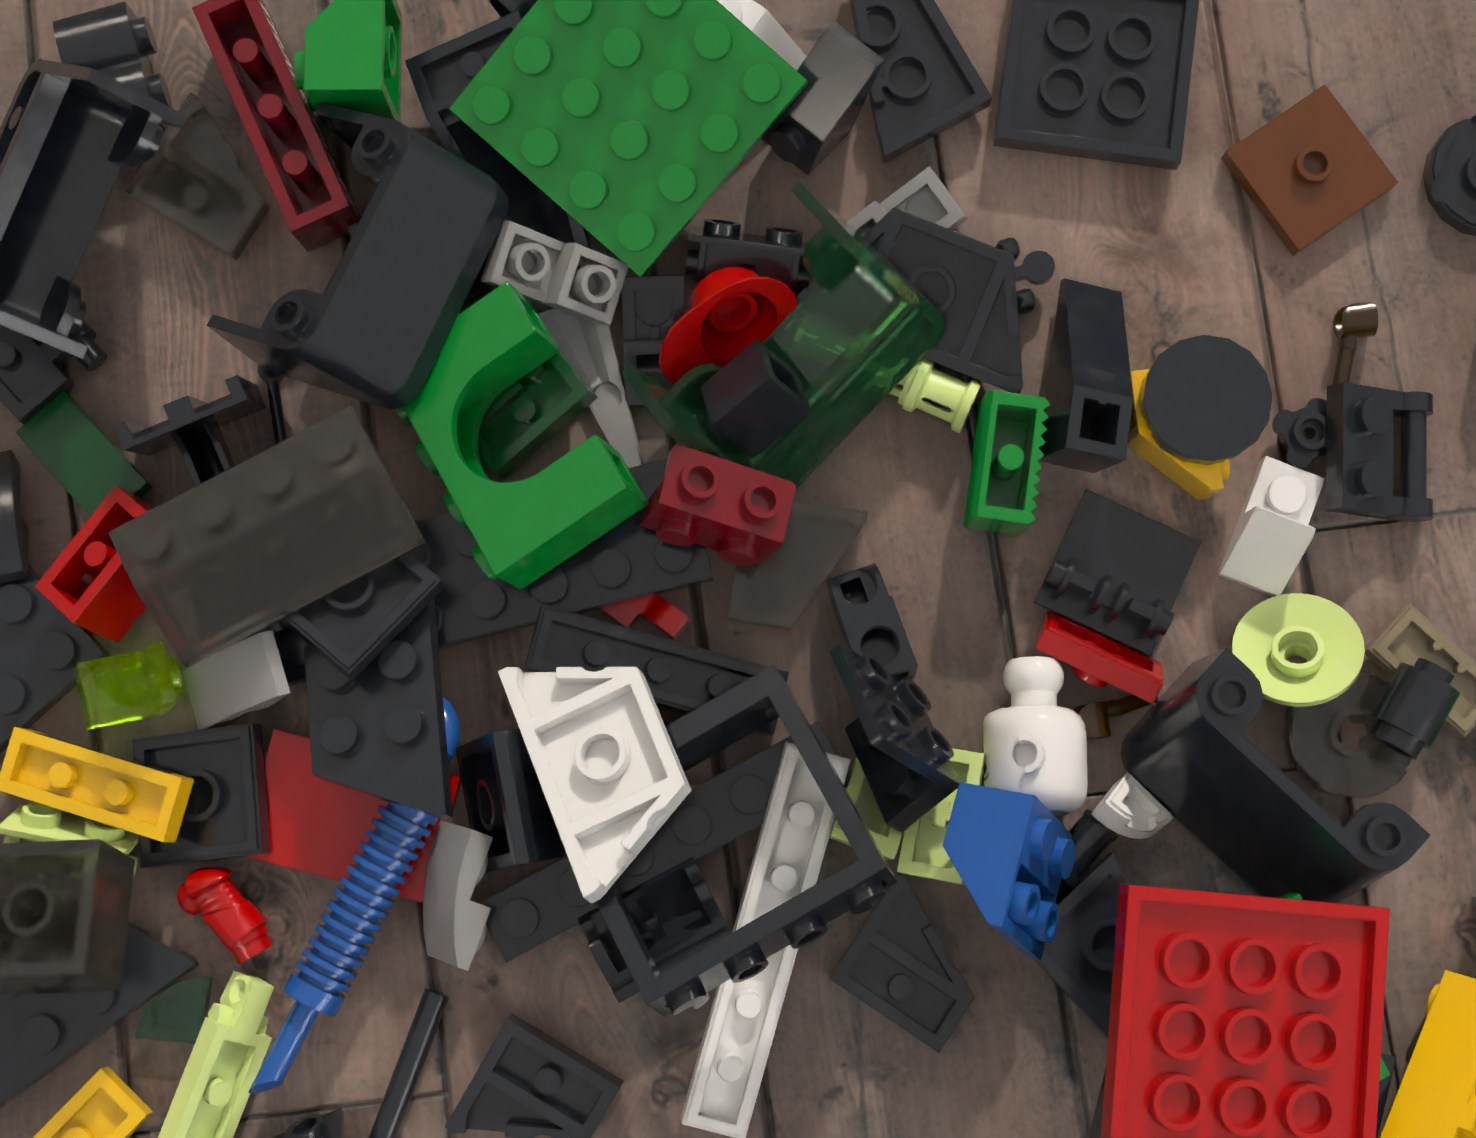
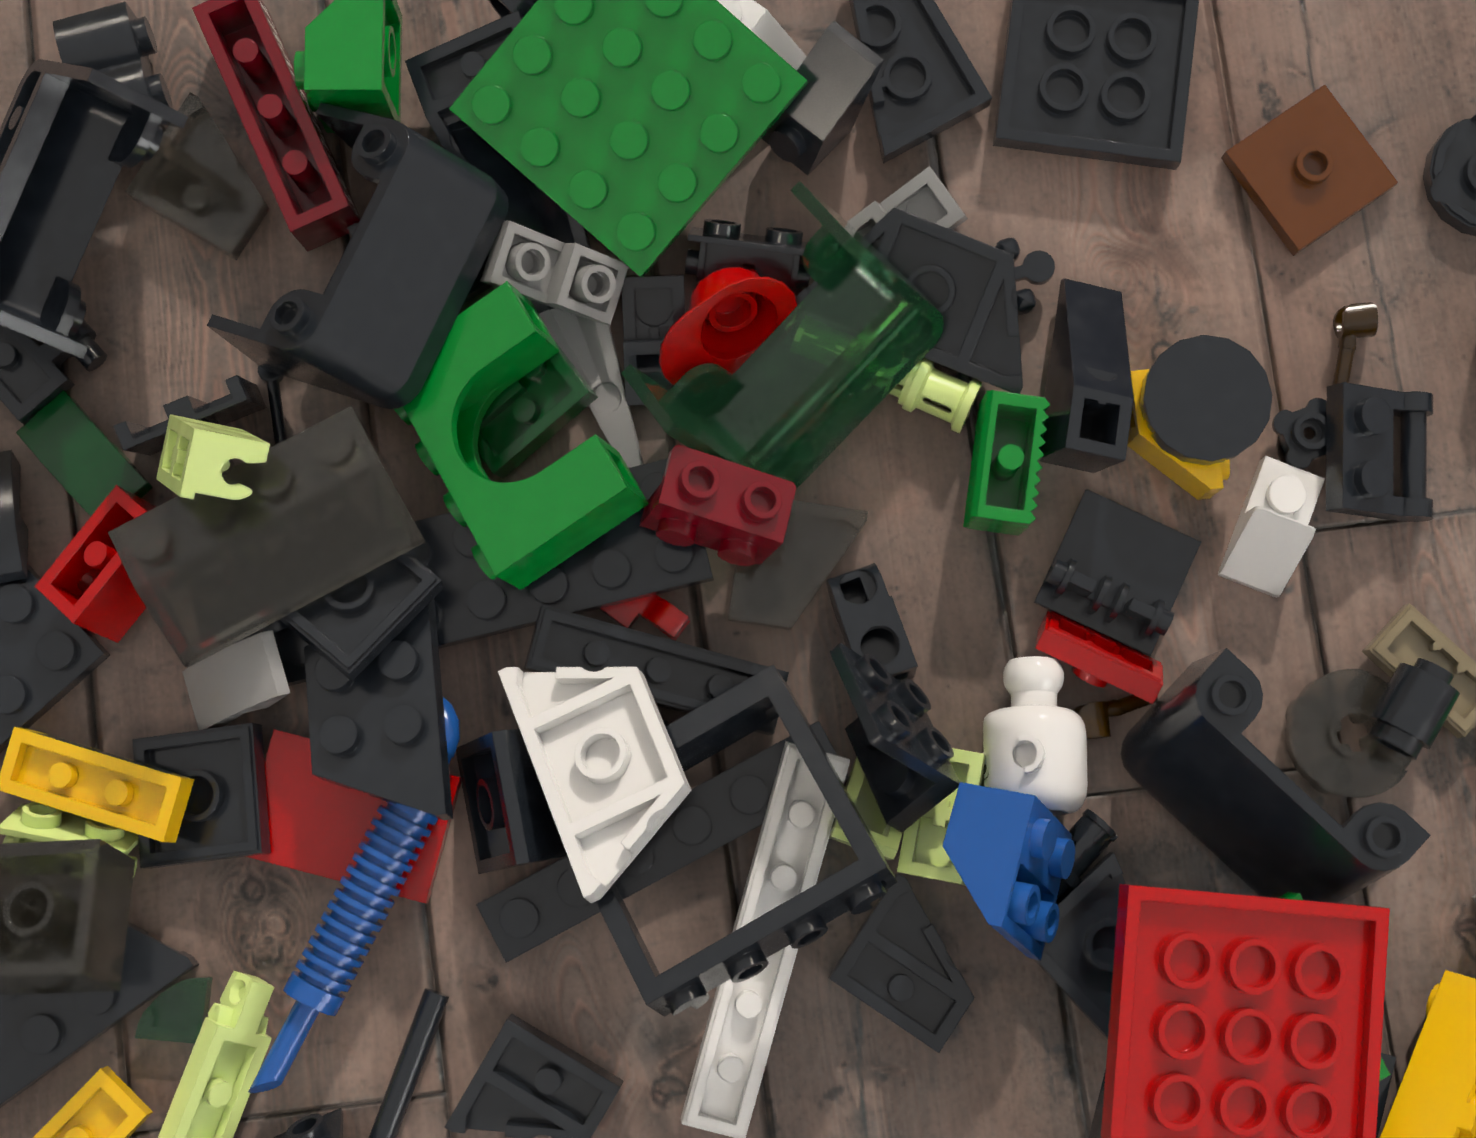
clear neon green bracket [73,642,182,730] -> none
red arm [177,866,274,964] -> none
light grey slope [423,820,493,971] -> none
black hinge [577,856,732,1003] -> none
black brick [700,339,811,458] -> none
white tile [1091,772,1173,839] -> none
yellowish green dish [1232,593,1365,707] -> none
none -> yellowish green hinge [156,414,270,500]

